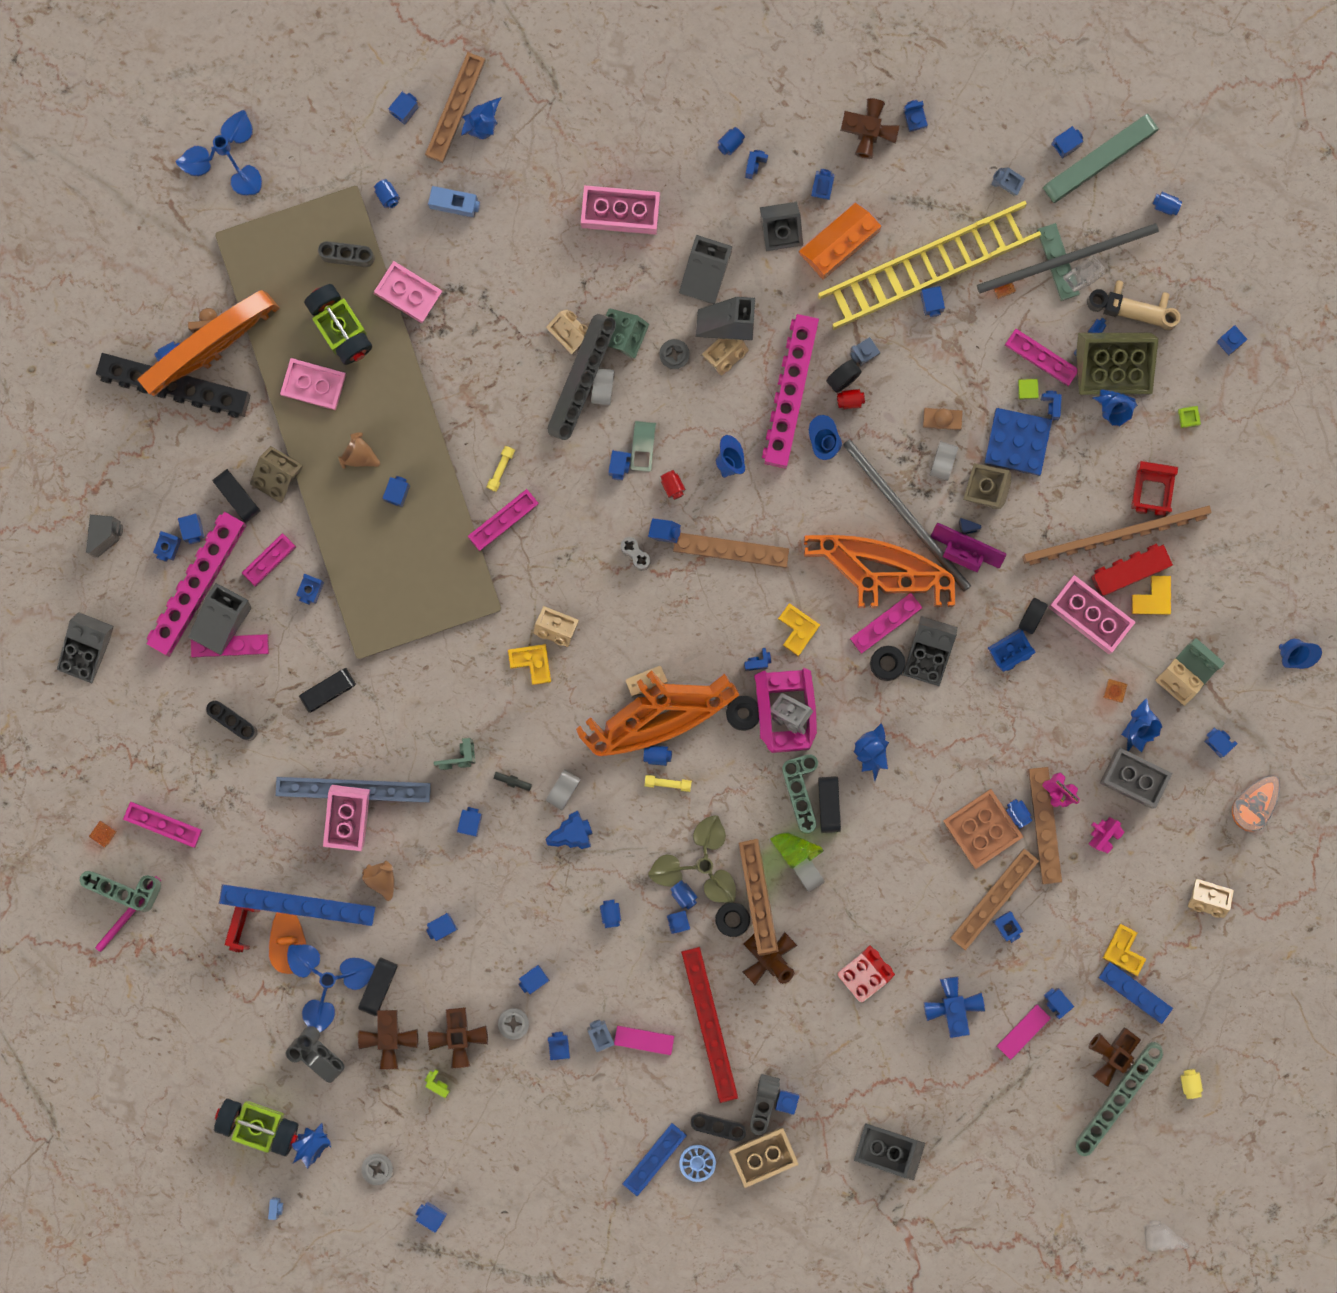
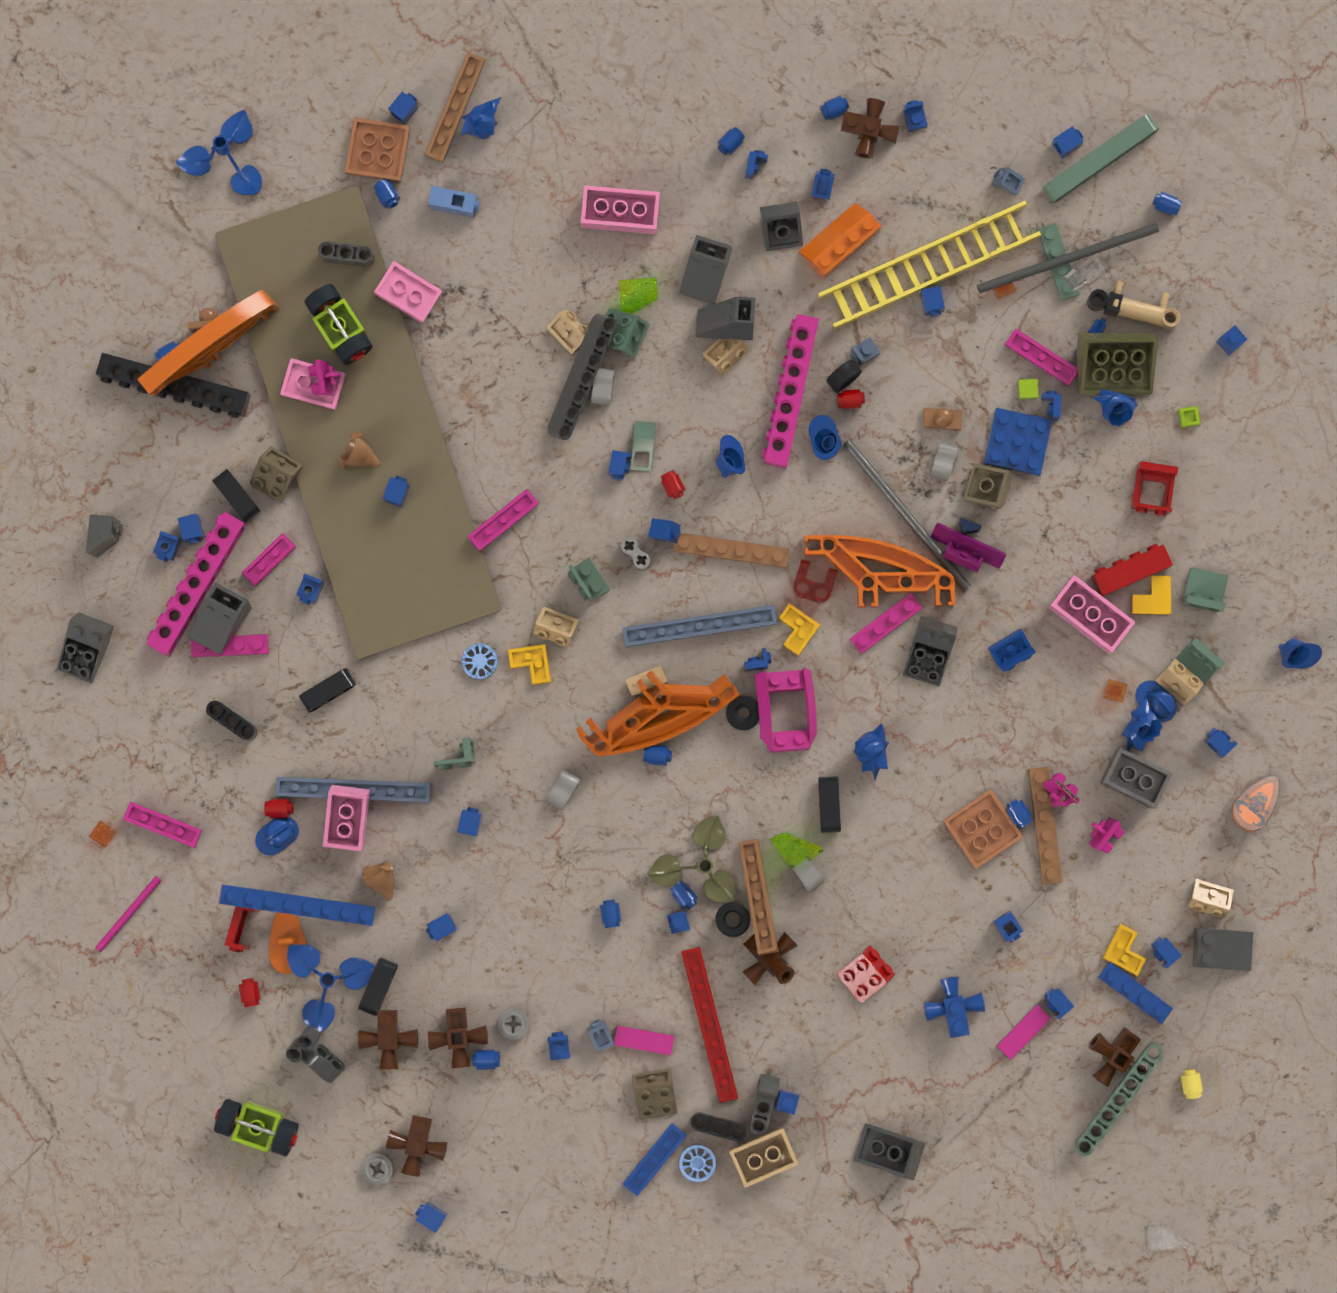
sand green beam [79,871,161,912] -> none
medium blue plate [268,1197,283,1220] -> none
blue hair [291,1123,331,1169] -> none
lime bracket [425,1069,450,1098] -> none
light yellow bar [486,446,515,492] -> none
pearl dark grey bar [493,772,532,791] -> none
blue brick [519,965,550,994] -> none
blue rock [545,811,593,849] -> none
light yellow bar [644,775,692,792] -> none
dark grey gear [659,339,690,369] -> none
light grey bracket [771,693,813,735] -> none
sand green beam [782,754,818,833] -> none
black tyre [870,646,906,681] -> none
medium nougat plate [950,849,1039,951] -> none
black tyre [1018,598,1048,634] -> none
medium nougat plate [1022,505,1212,566] -> none
none -> red brick [238,978,261,1007]
none -> blue piece [255,817,299,855]
none -> red brick [264,799,294,818]
none -> dark pink hips [308,359,341,396]
none -> nougat plate [345,117,410,183]
none -> reddish brown brick [386,1115,448,1177]
none -> light blue wheel [462,644,498,679]
none -> blue brick [472,1050,500,1070]
none -> sand green bracket [568,558,610,602]
none -> clear neon green slope [619,277,658,314]
none -> sand blue plate [622,605,777,647]
none -> dark tan bracket [632,1069,677,1120]
none -> clear red piece [793,559,838,604]
none -> blue brick [820,95,849,120]
none -> blue piece [1135,680,1177,722]
none -> blue brick [1151,937,1182,968]
none -> sand green bracket [1182,567,1228,613]
none -> dark grey slope [1192,928,1253,971]

